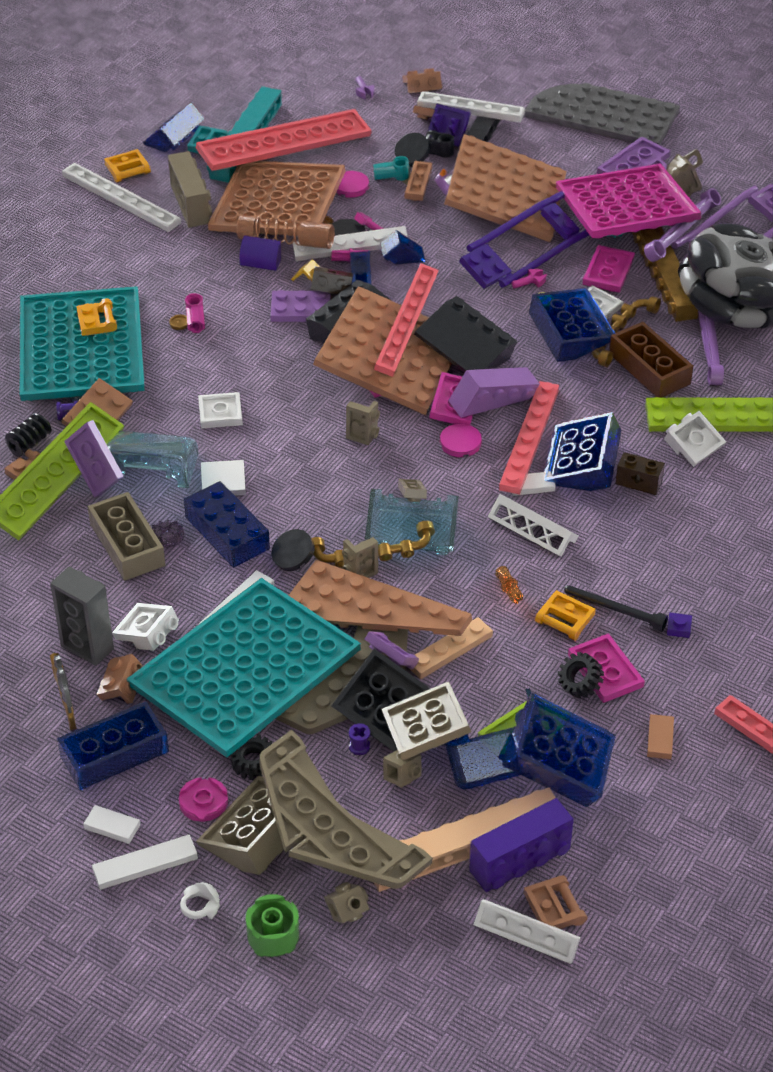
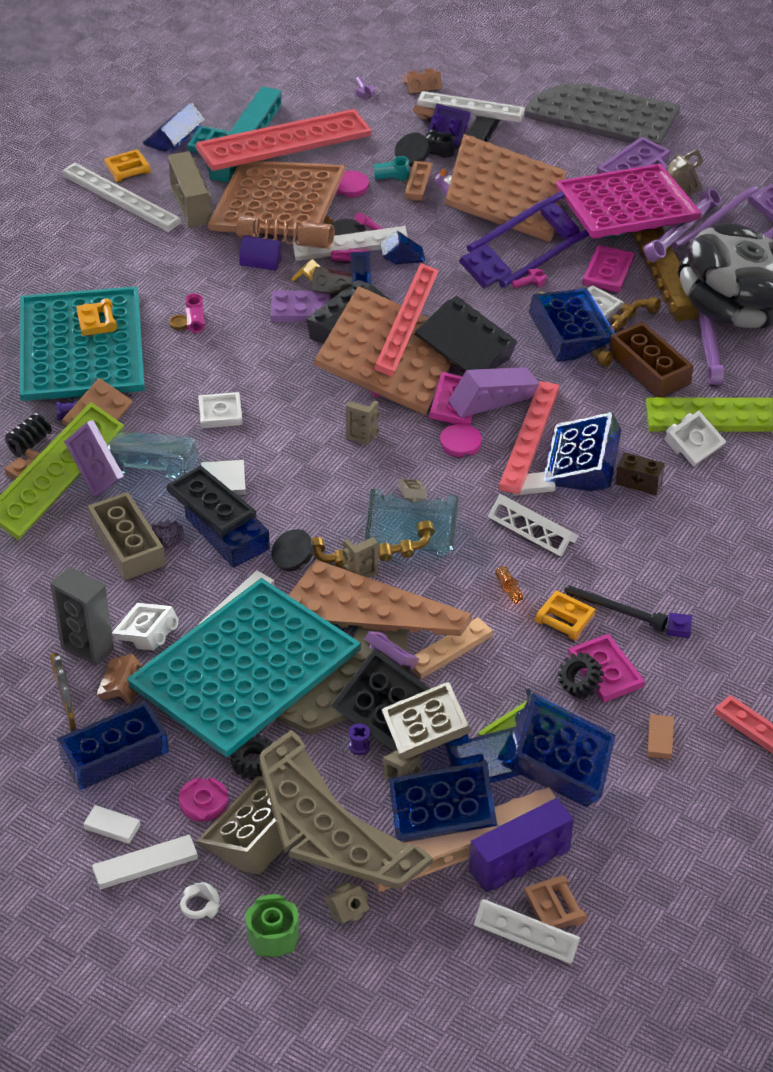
none -> black tile [166,465,257,537]
none -> clear blue slope [388,761,498,843]

